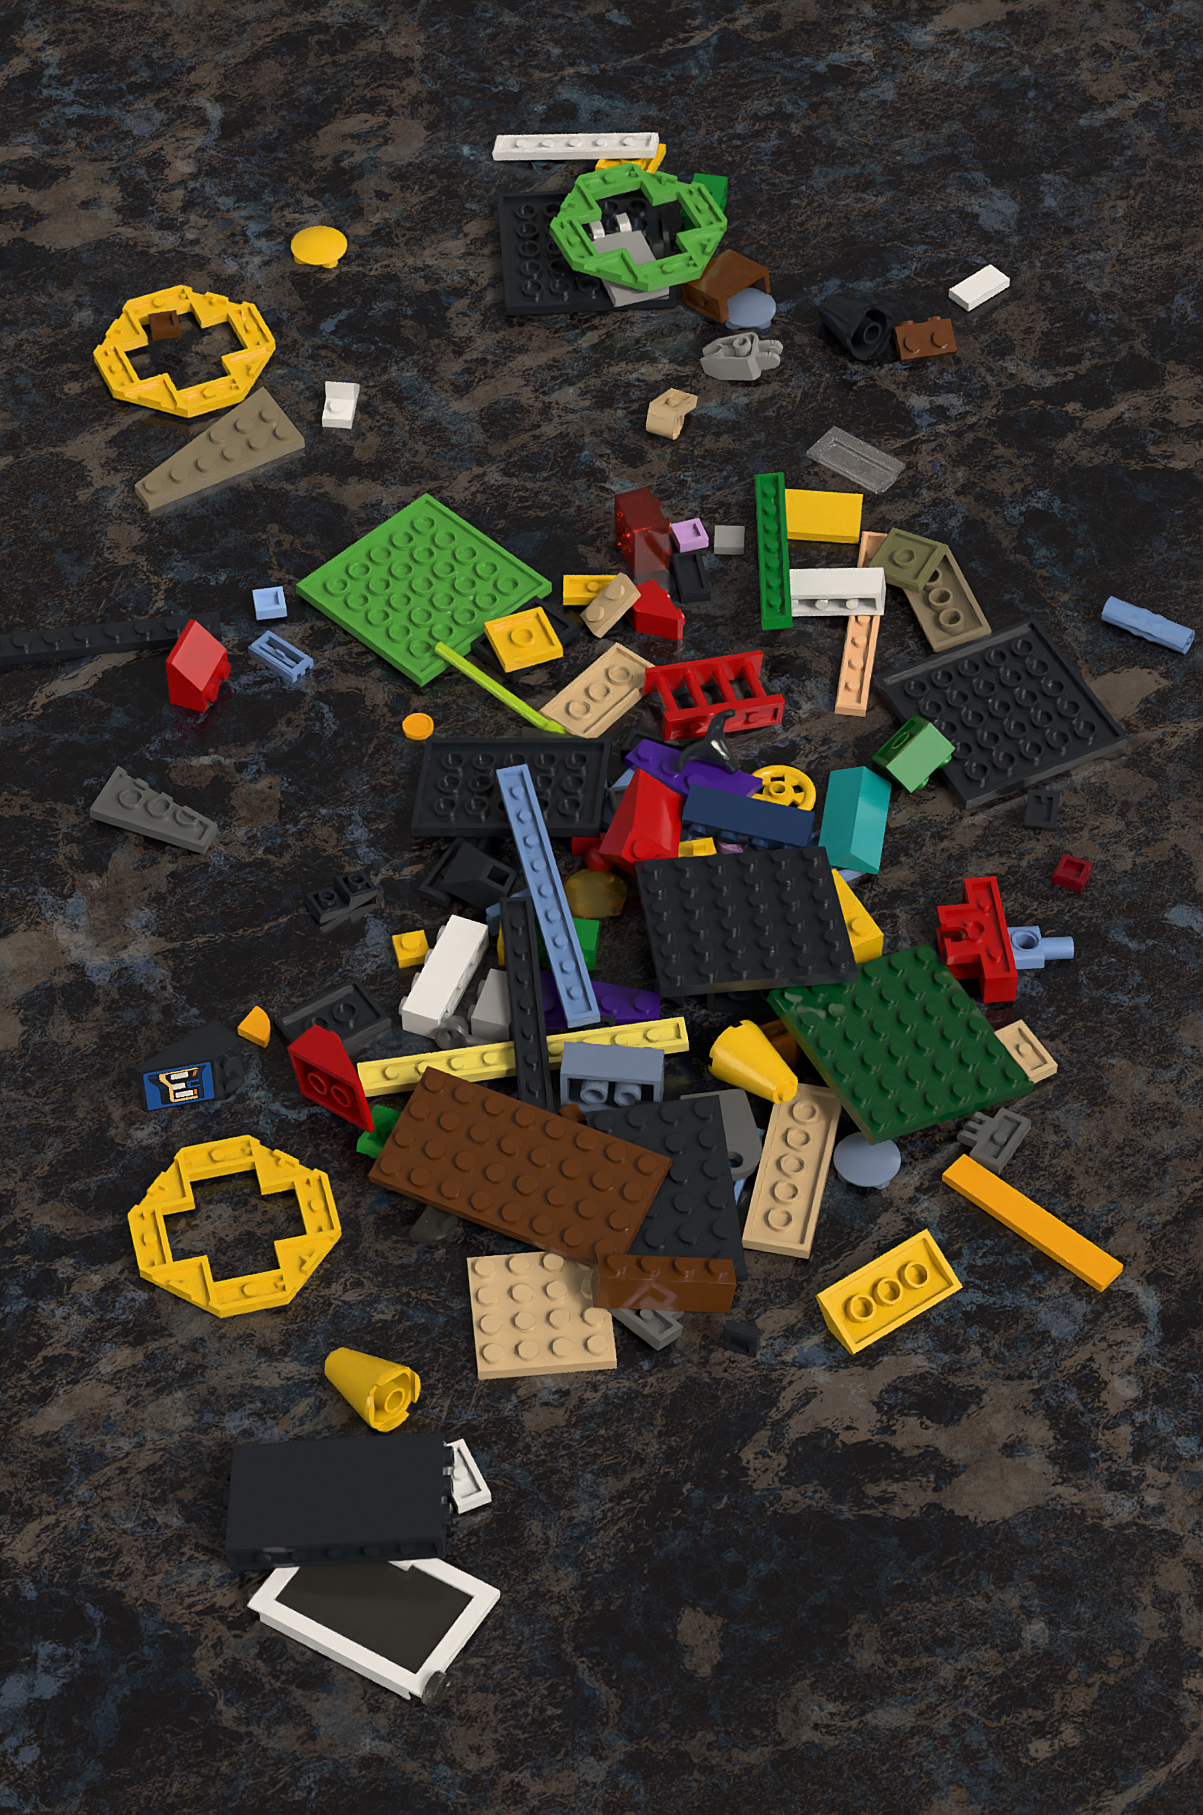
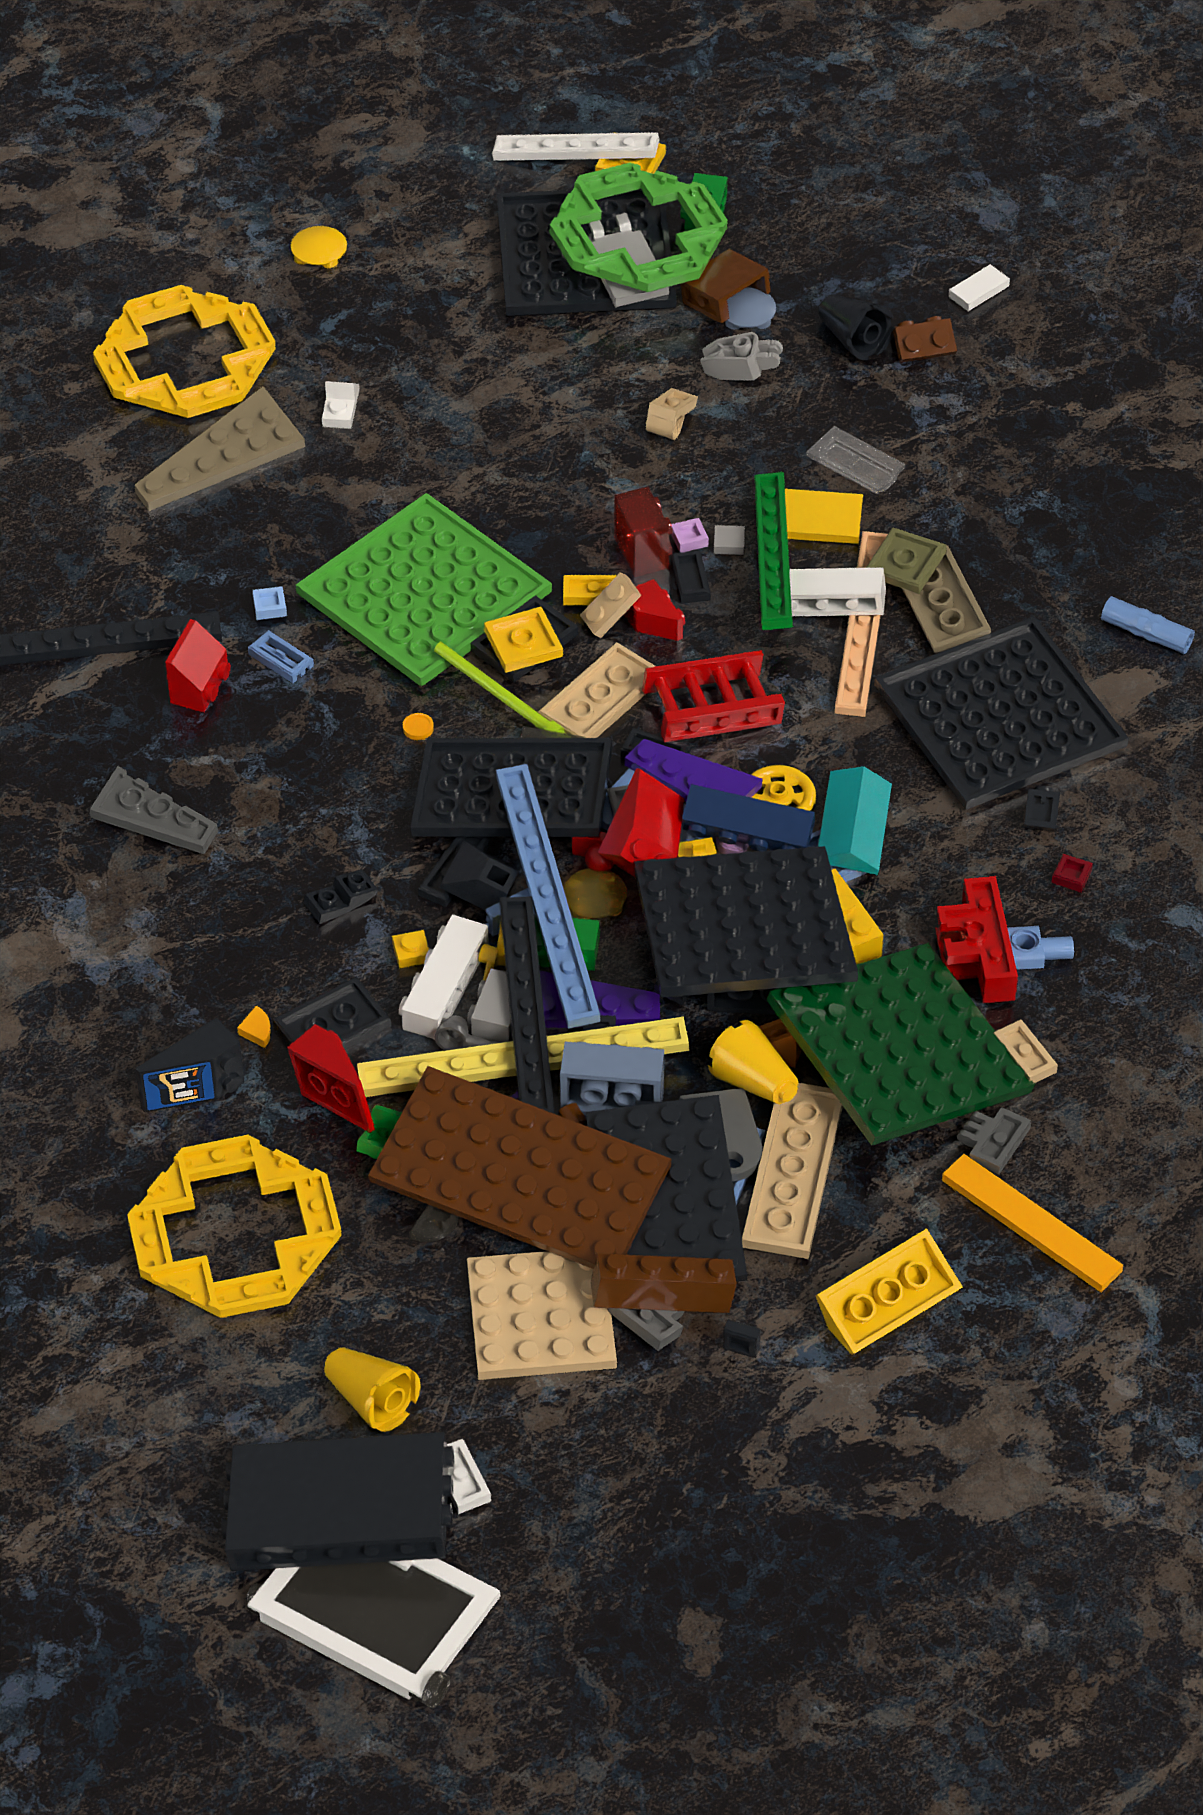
reddish brown tile [148,310,181,341] -> none
black piece [676,709,741,774] -> none
sand blue dish [834,1132,901,1189] -> none
slope [871,714,956,793] -> none
none -> yellow hand [478,944,498,980]

